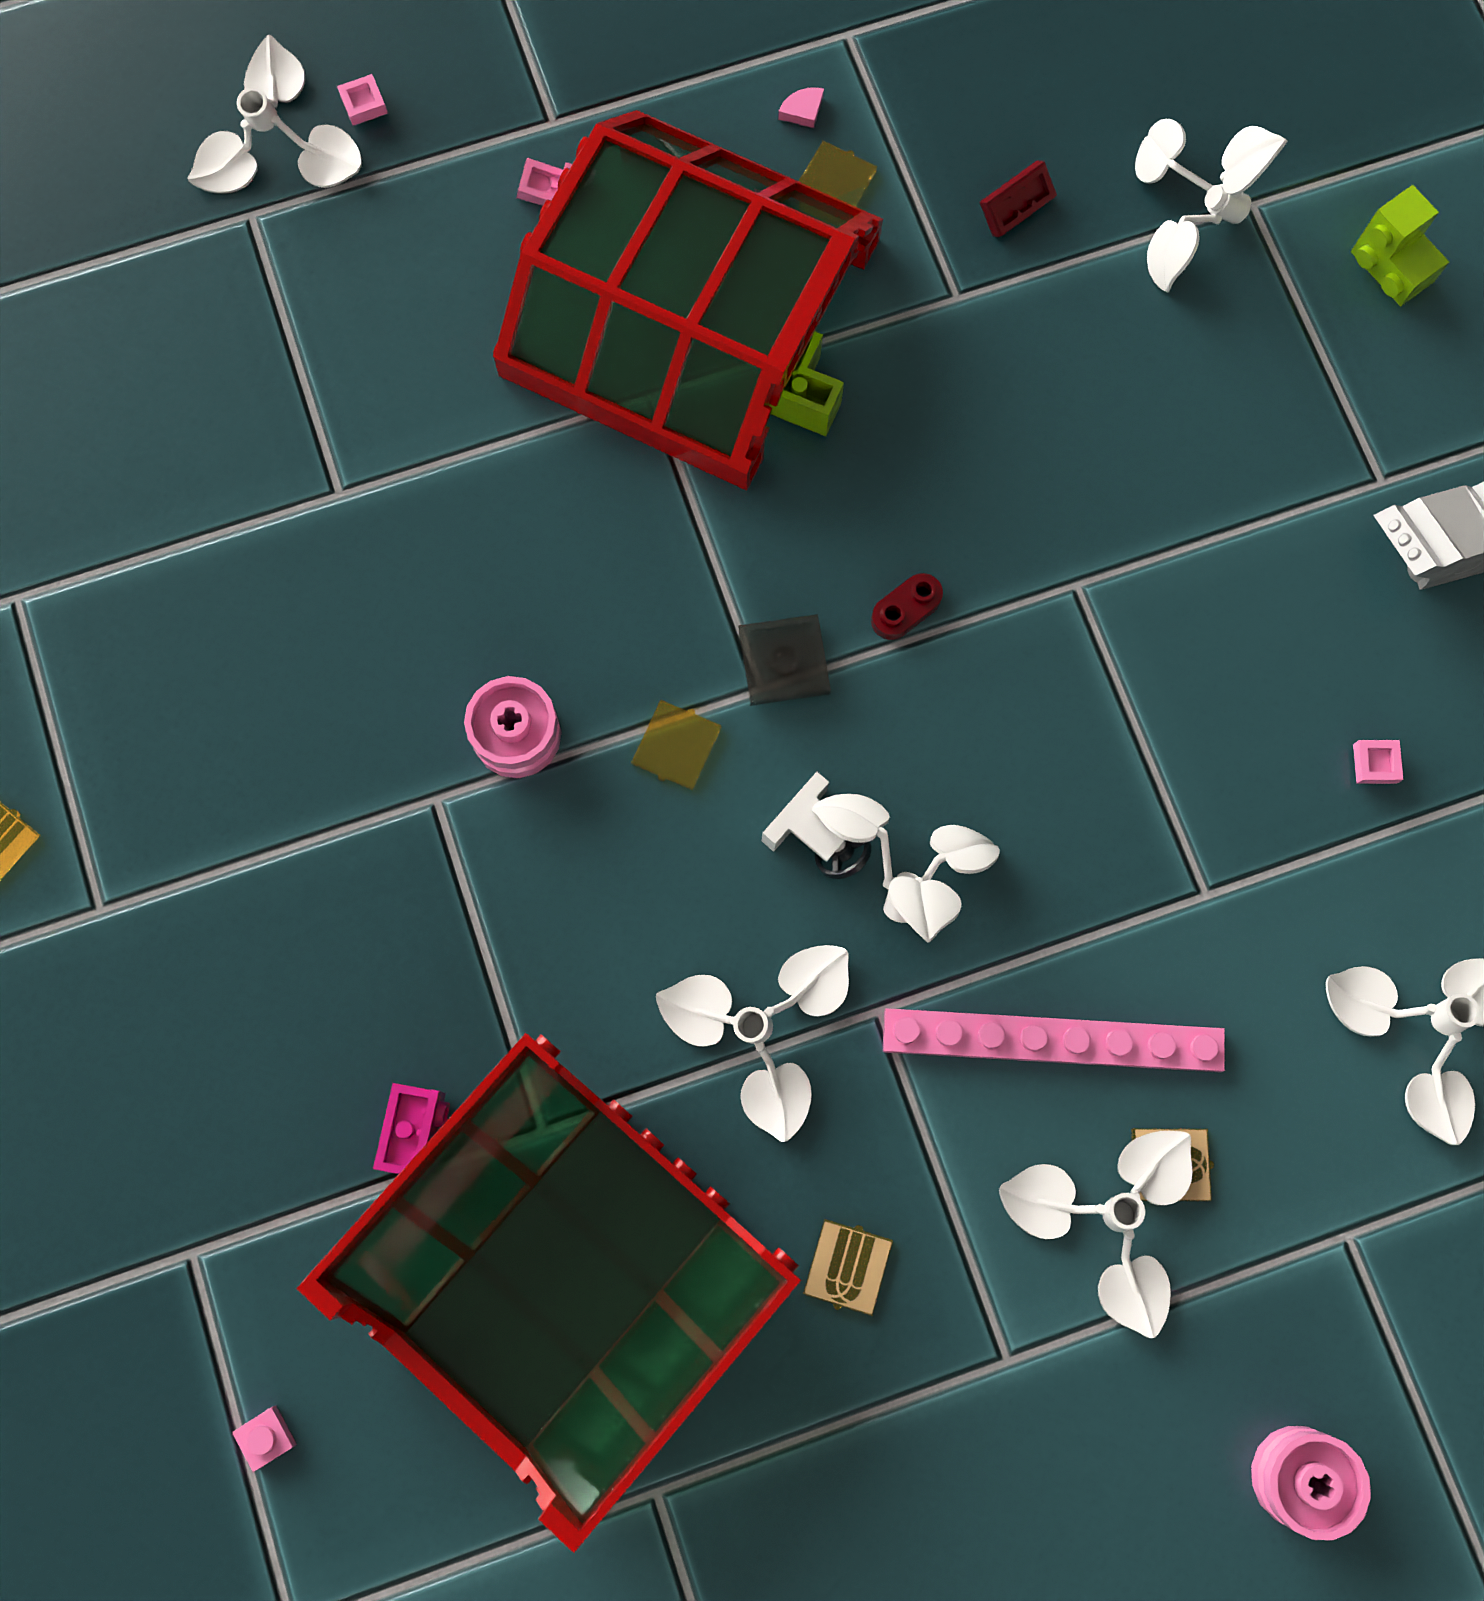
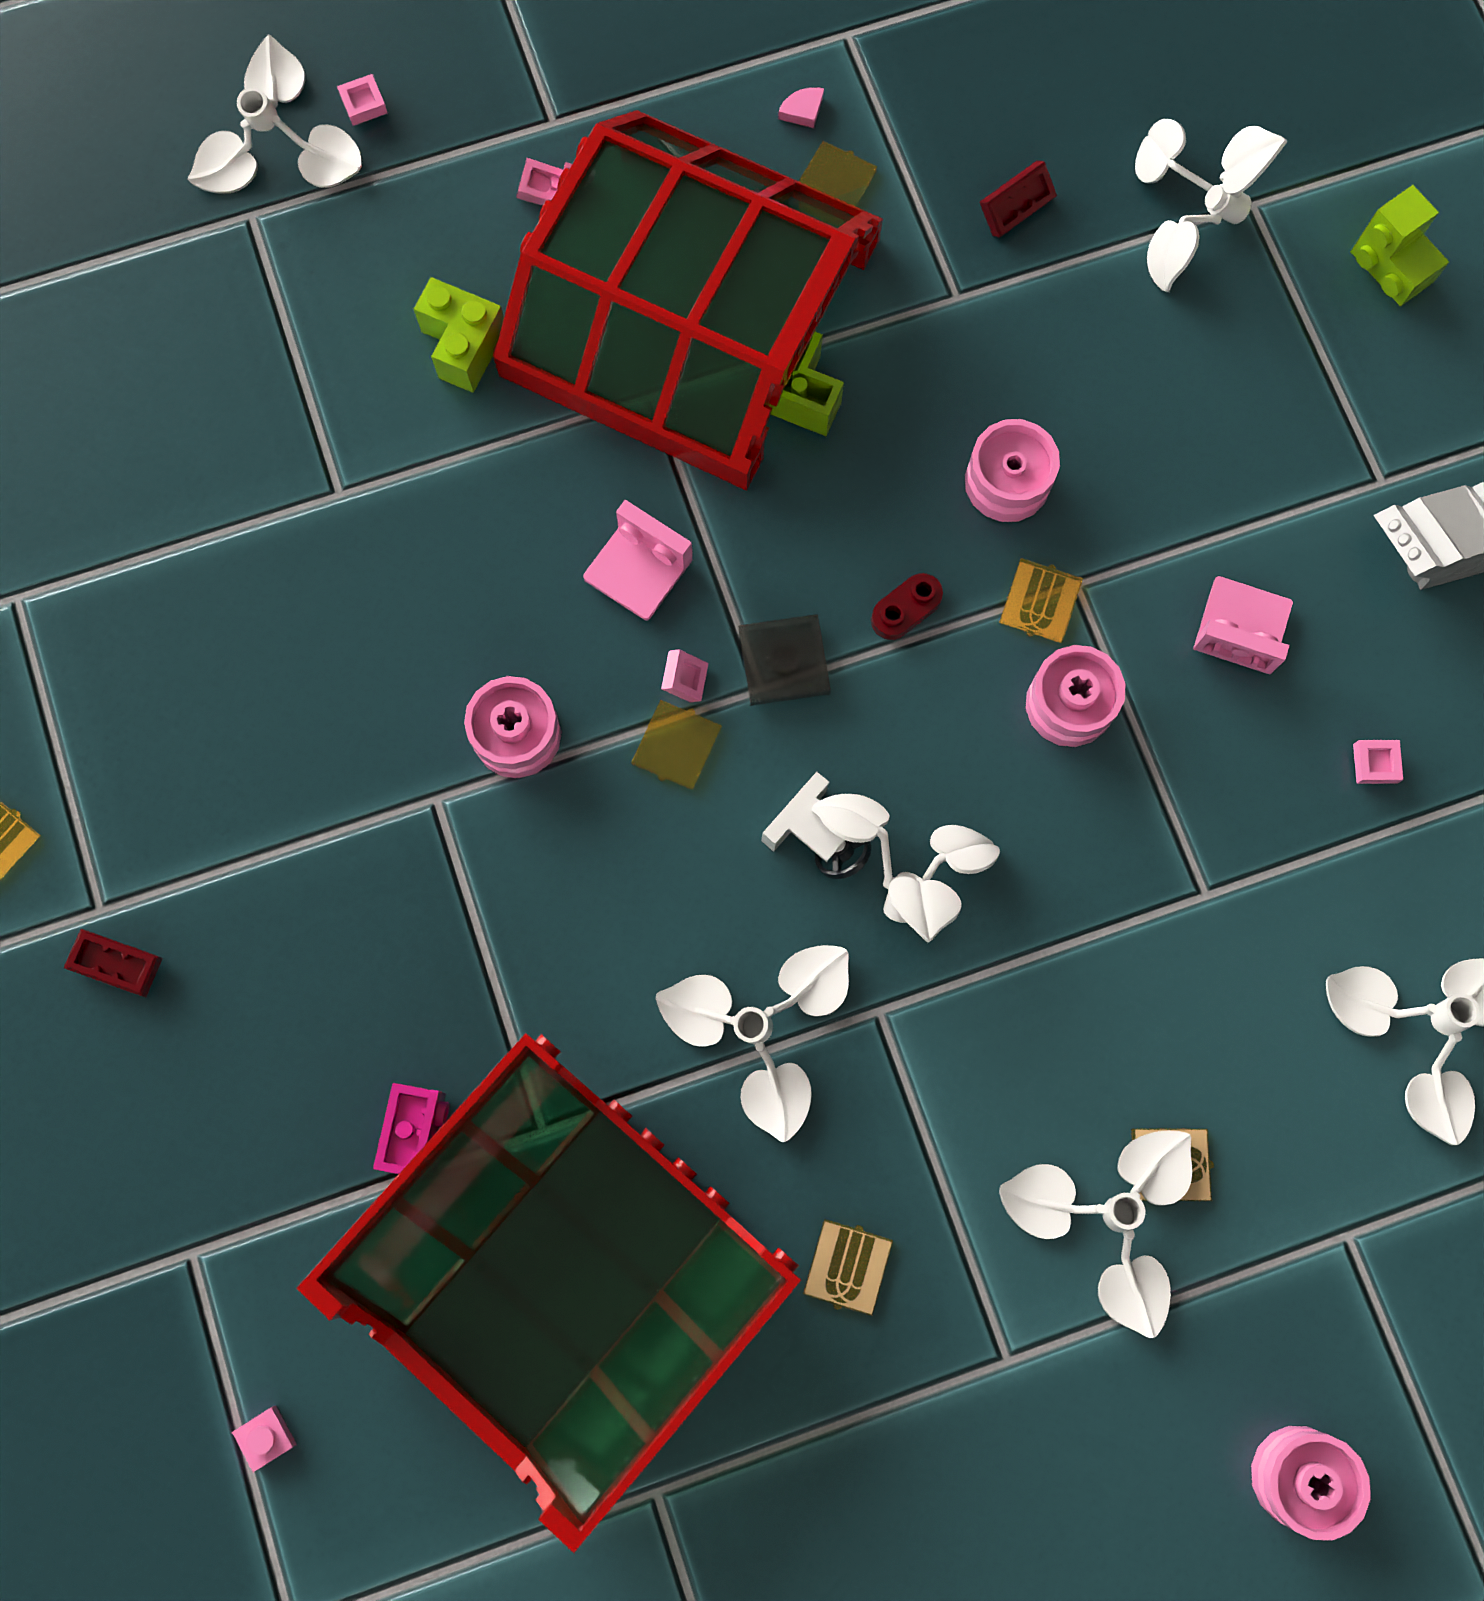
bright pink plate [883,1008,1225,1072] -> none
none -> dark red plate [64,929,163,997]
none -> lime brick [413,277,504,393]
none -> bright pink bracket [583,500,693,621]
none -> bright pink plate [661,649,709,702]
none -> bright pink wheel [965,419,1060,522]
none -> clear yellow piece [999,558,1083,643]
none -> bright pink wheel [1026,645,1126,747]
none -> bright pink bracket [1193,576,1293,675]

